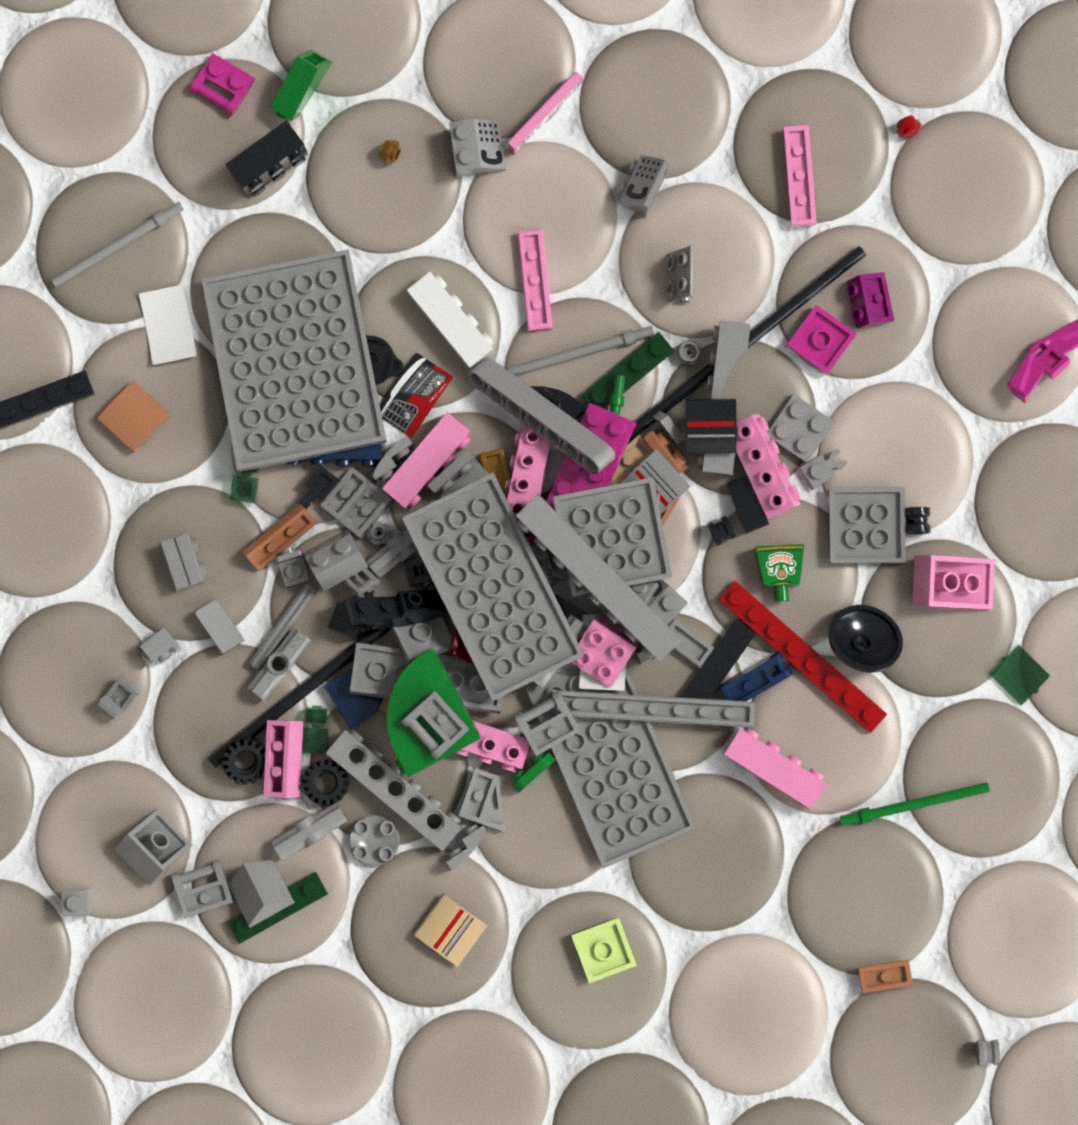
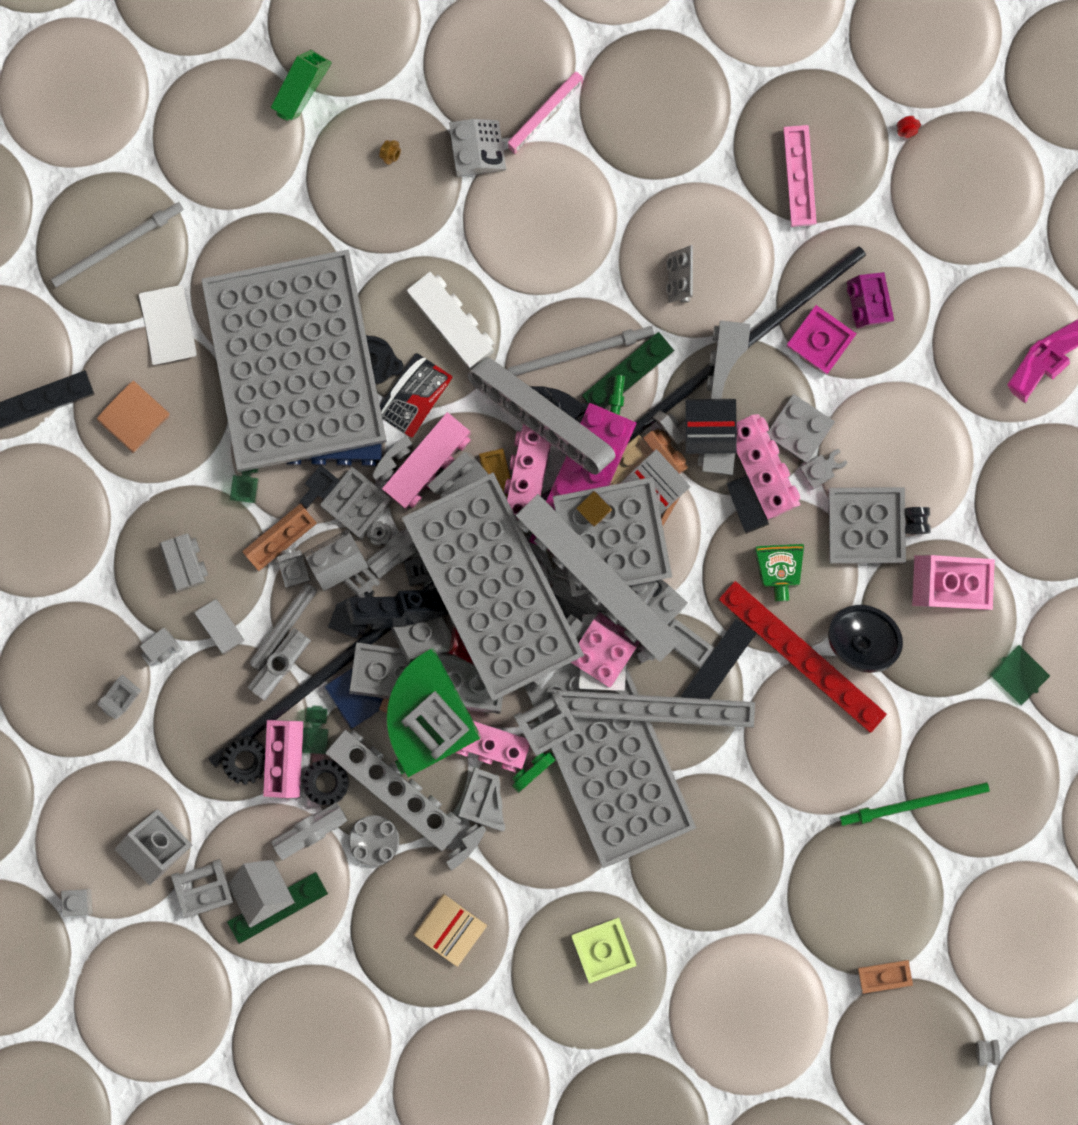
dark pink plate [189,53,255,116] -> none
black brick [225,120,308,198] -> none
bright pink tile [517,229,553,331] -> none
light grey slope [617,155,669,217] -> none
light grey plate [677,340,701,365] -> none
black wheel [707,515,736,546] -> none
dark blue plate [719,651,793,702] -> none
bright pink brick [723,728,827,809] -> none
none -> pearl gold slope [576,491,612,527]

